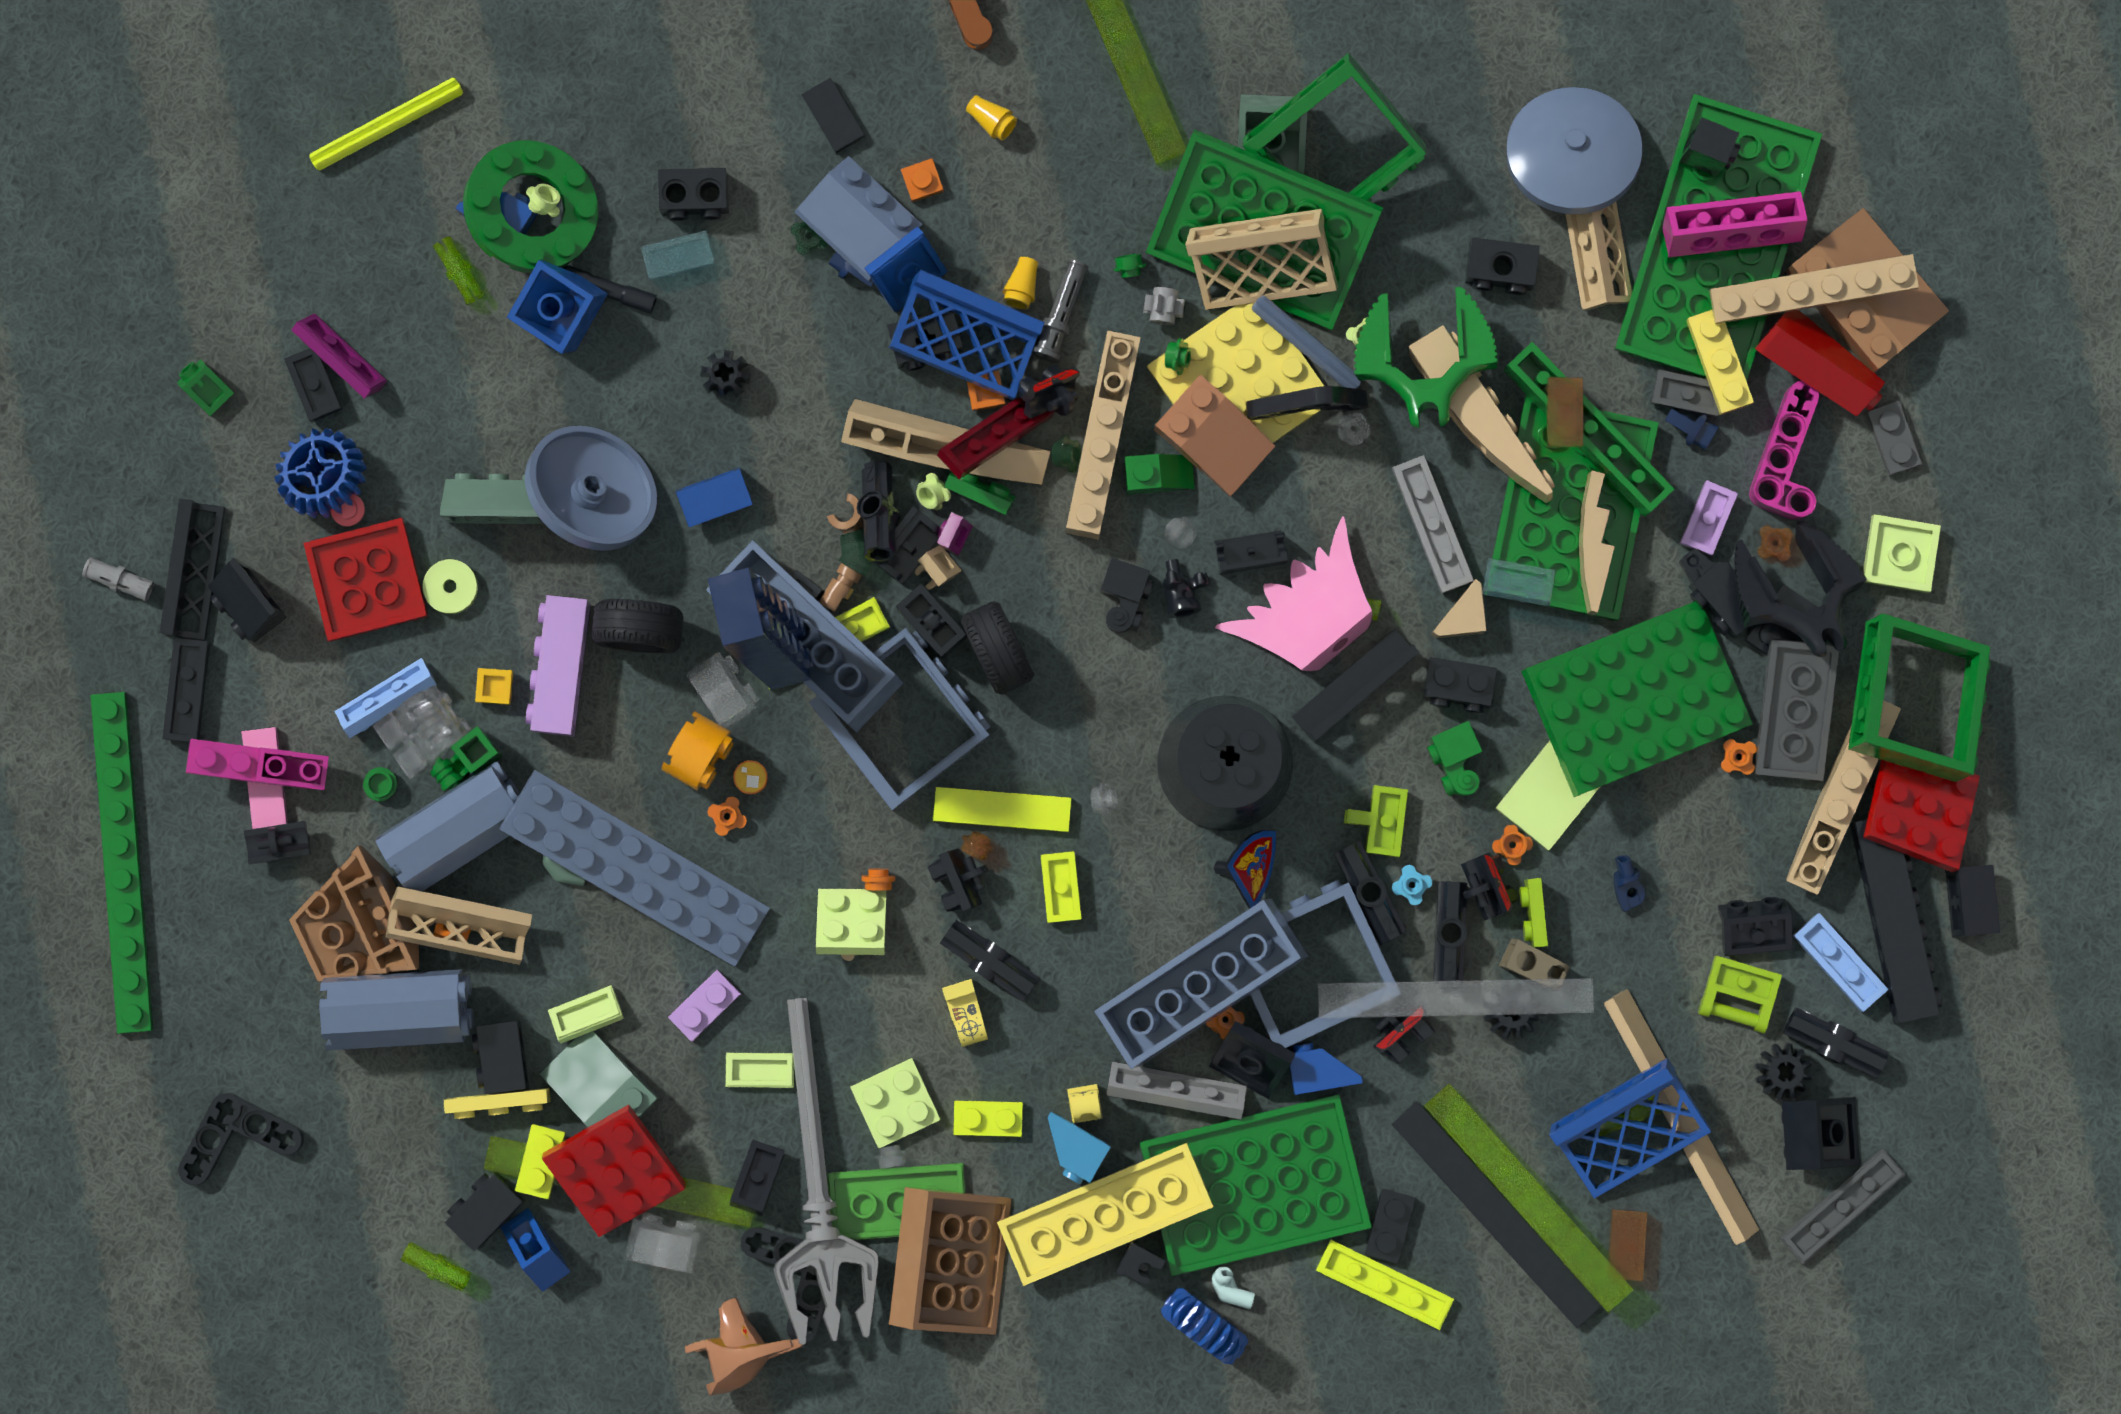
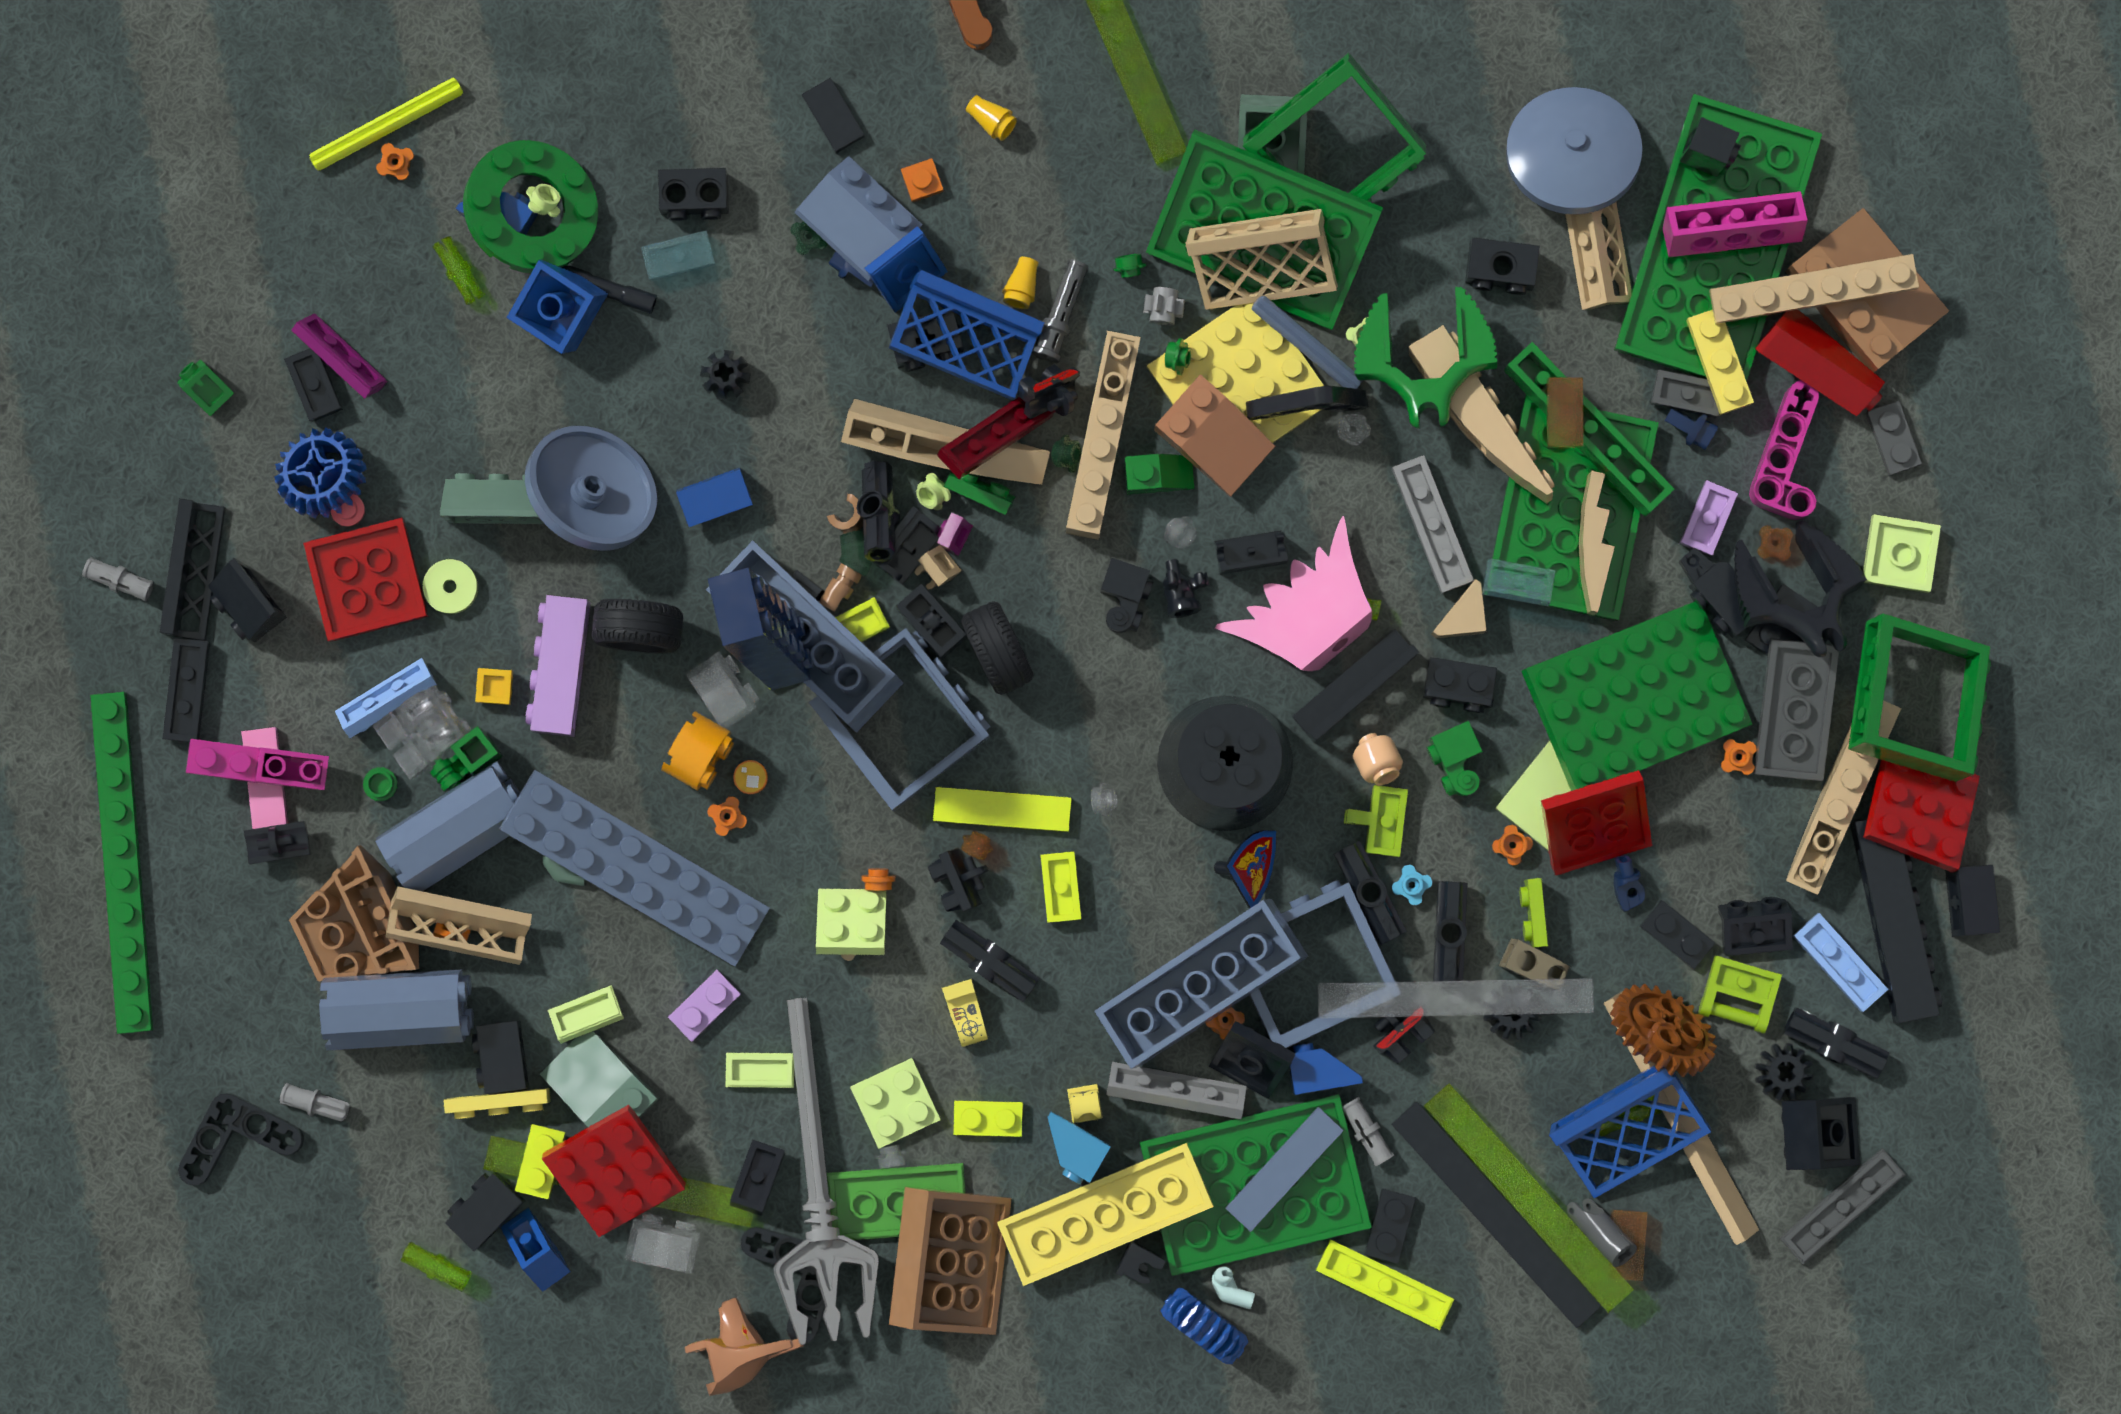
orange plate [967,371,1005,412] -> none
black hips [1461,852,1518,921] -> none
none -> light grey axle [279,1083,349,1121]
none -> orange plate [376,143,414,180]
none -> sand blue tile [1225,1107,1344,1232]
none -> light grey pin [1342,1097,1394,1167]
none -> light nougat head [1353,733,1403,786]
none -> red plate [1541,770,1652,876]
none -> dark grey piece [1567,1198,1637,1267]
none -> dark orange gear [1610,984,1717,1077]
none -> black plate [1640,900,1715,969]

